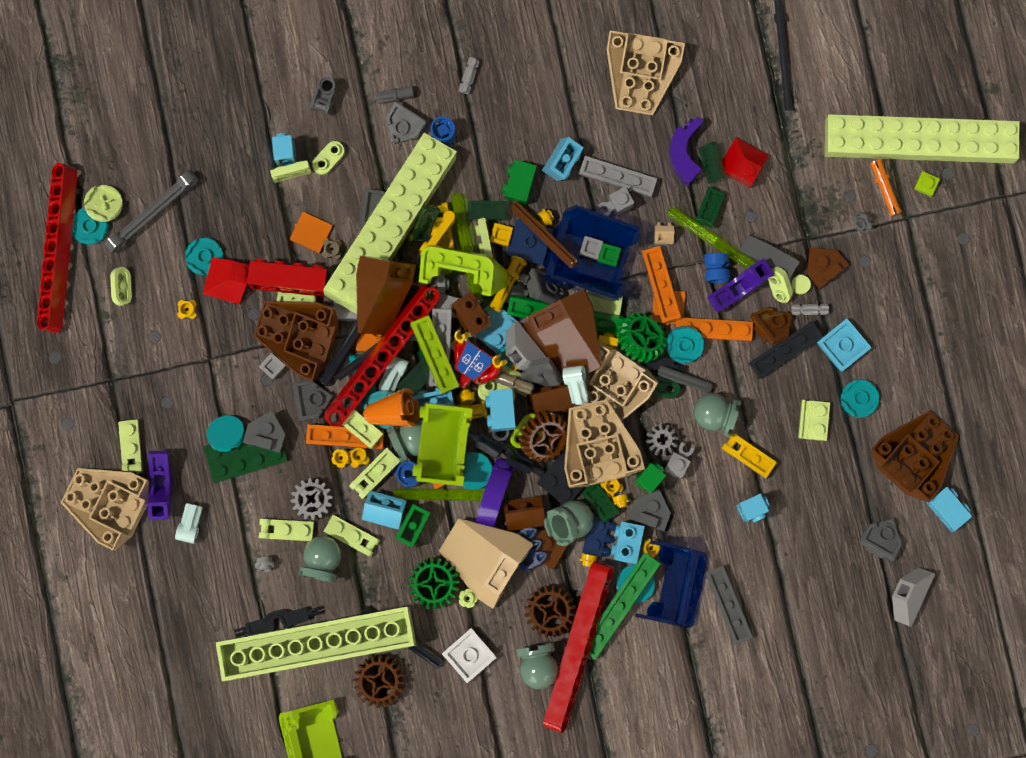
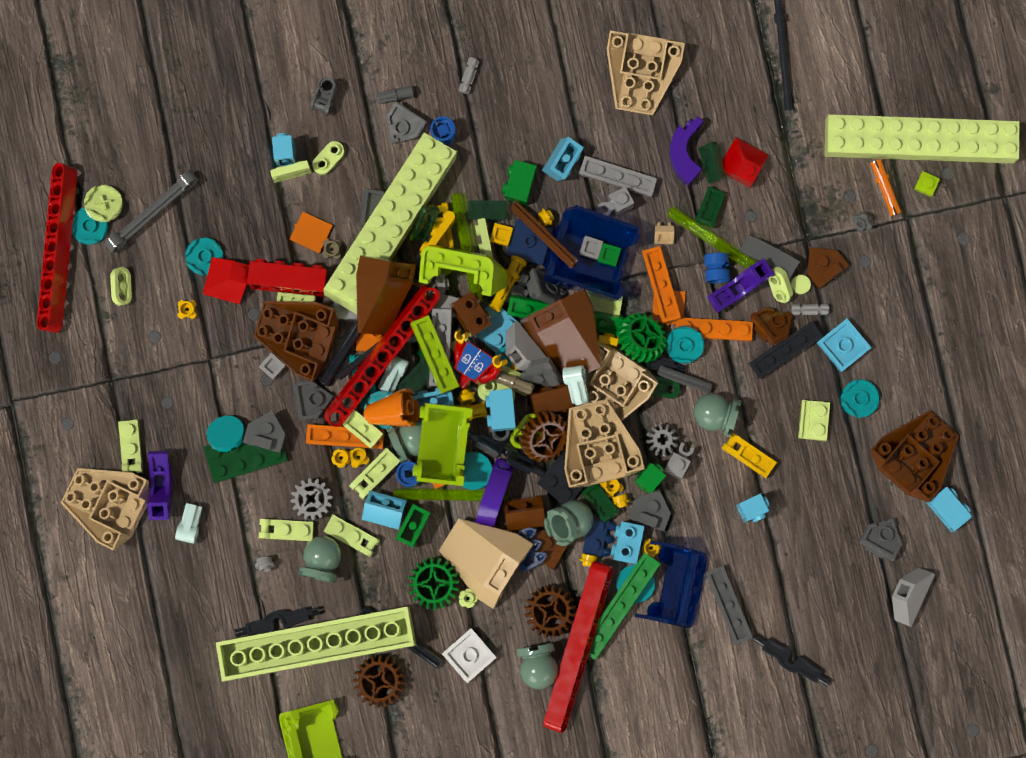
none -> black piece [752,634,831,687]

